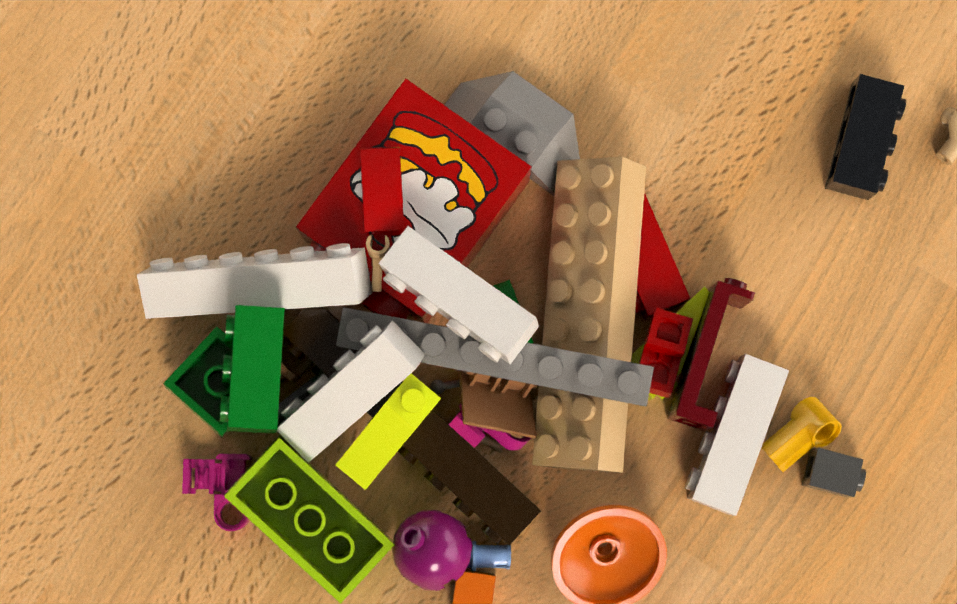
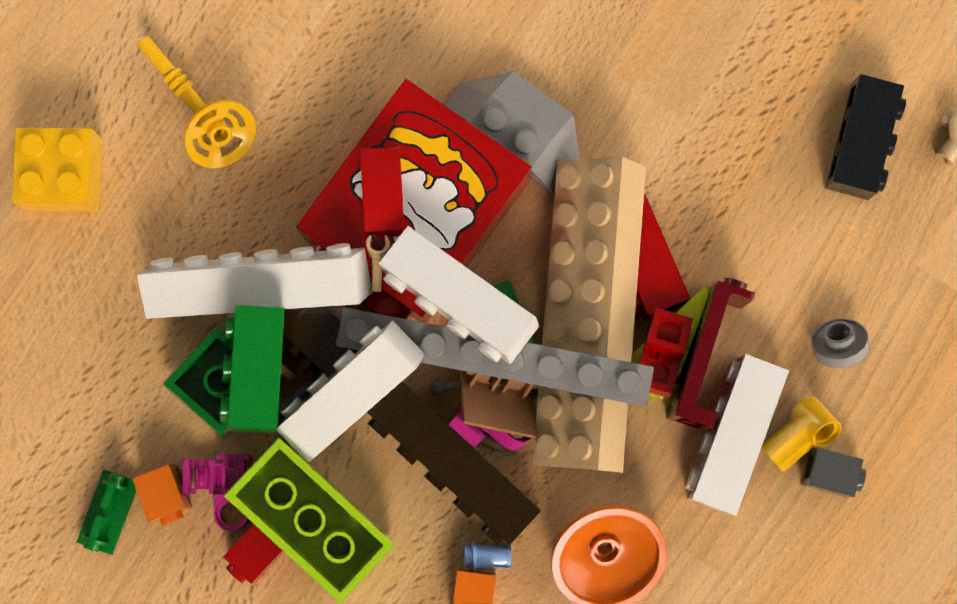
neon yellow slope [336,373,441,490] -> none
magenta cylinder [392,510,472,591] -> none
none -> yellow brick [12,127,102,212]
none -> green hinge [76,469,137,555]
none -> orange brick [132,464,192,526]
none -> yellow dish [138,36,256,169]
none -> red brick [223,524,284,584]
none -> light grey plate [811,318,870,368]

